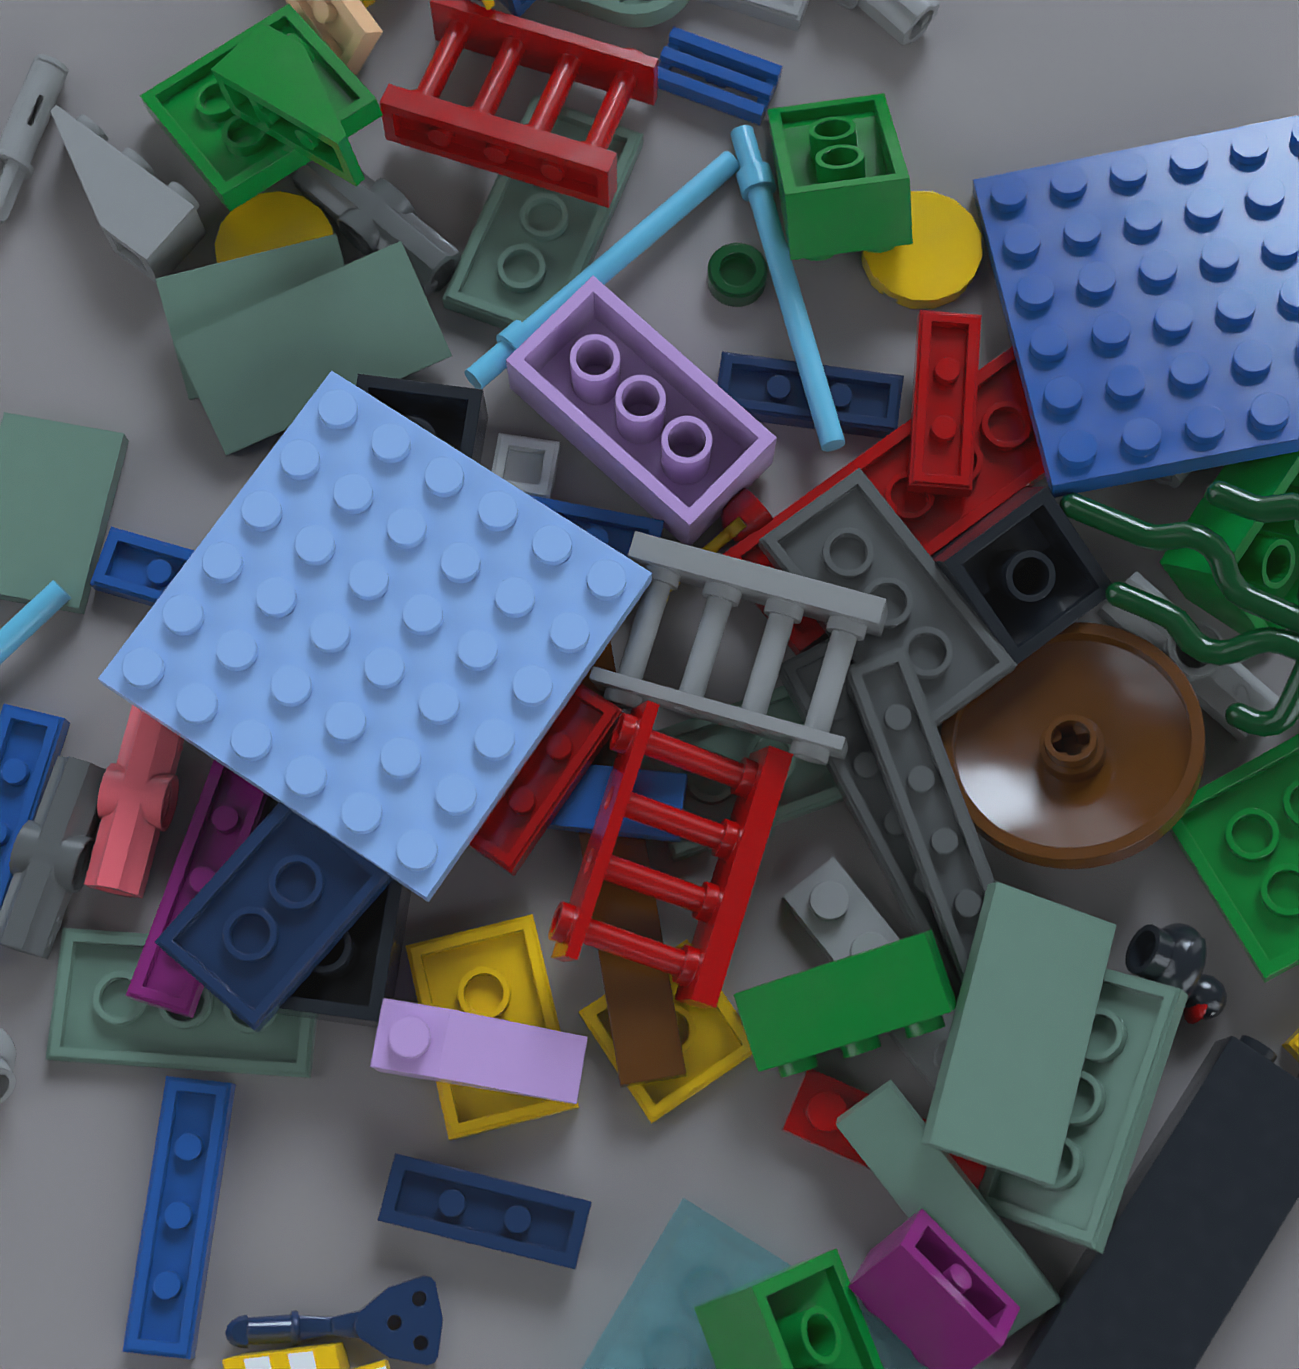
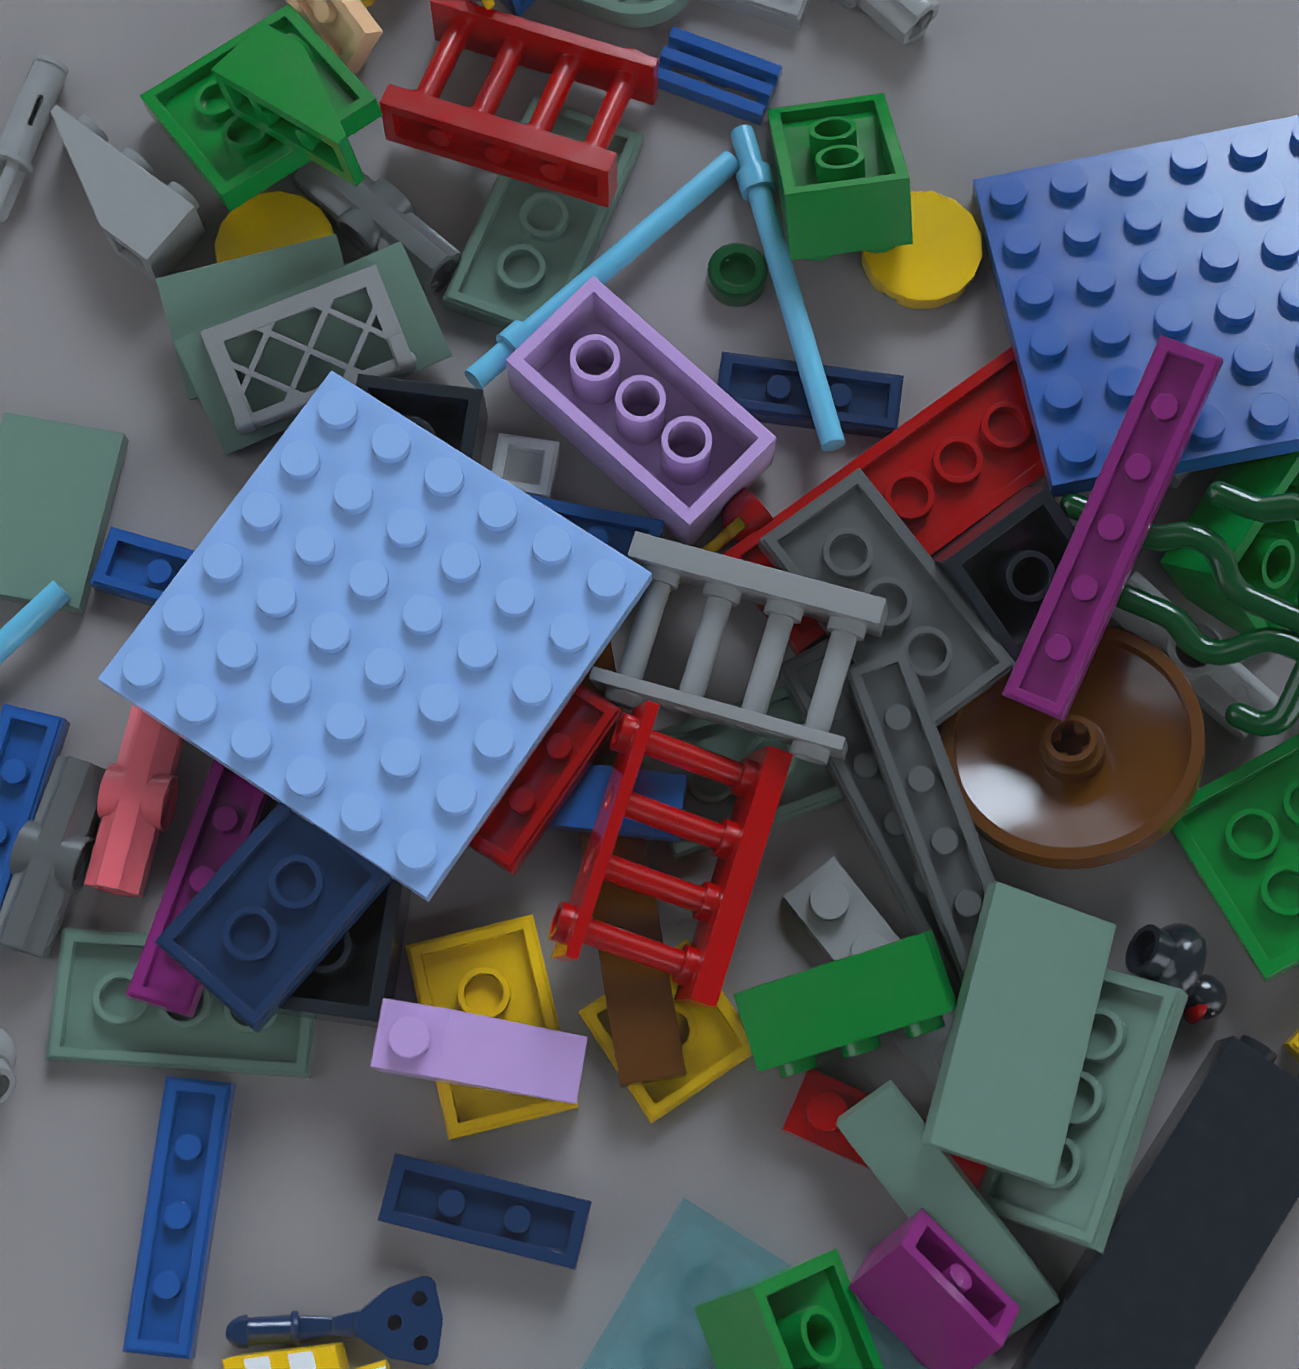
red tile [906,310,982,497] -> none
none -> light grey window [200,264,417,436]
none -> magenta tile [1002,335,1223,722]

